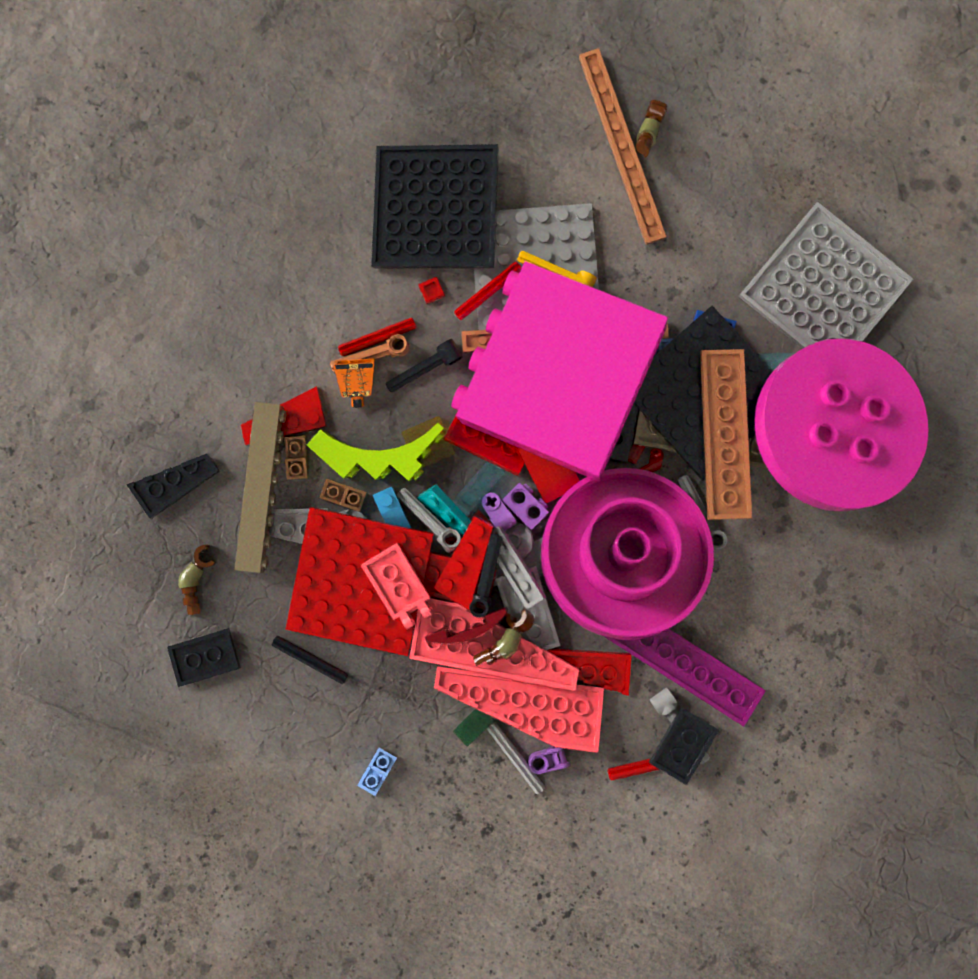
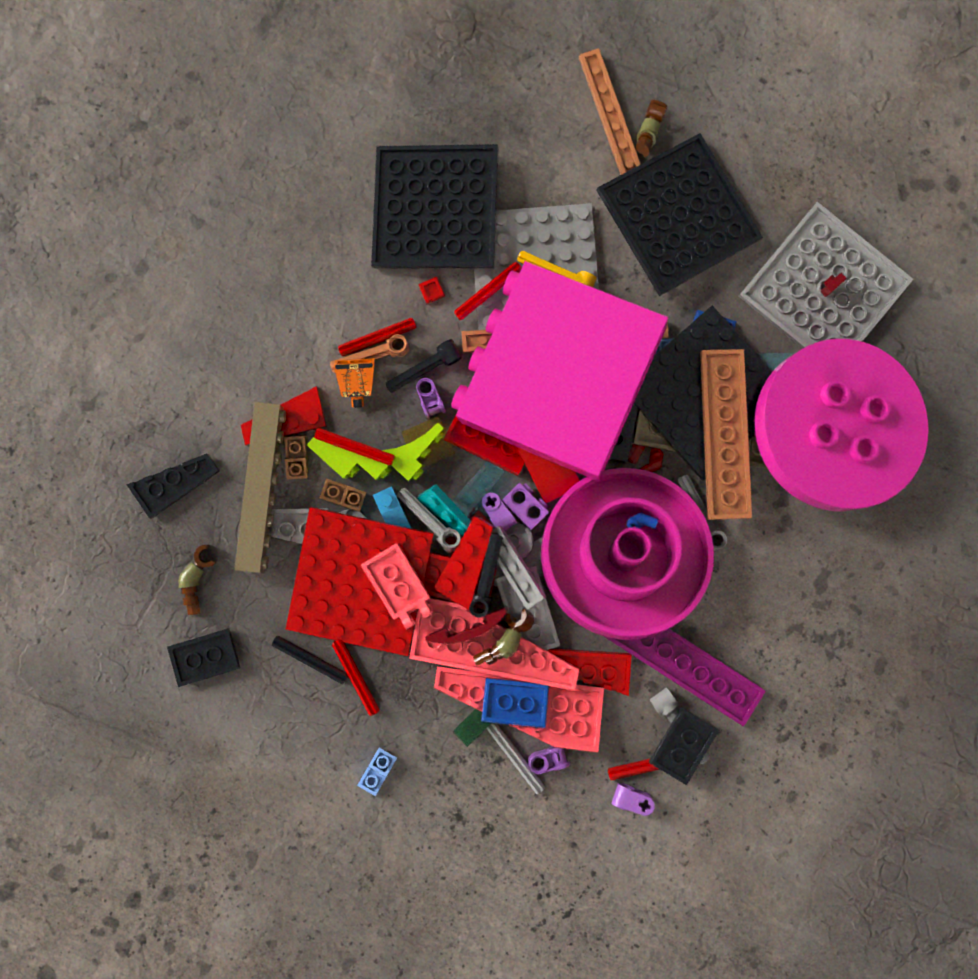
none -> red axle [314,428,395,465]
none -> red axle [332,640,380,716]
none -> medium lavender piece [416,378,446,420]
none -> blue tile [481,678,549,729]
none -> black plate [596,133,763,296]
none -> medium lavender piece [611,783,655,816]
none -> blue arm [626,513,658,529]
none -> dark red plate [820,273,847,297]

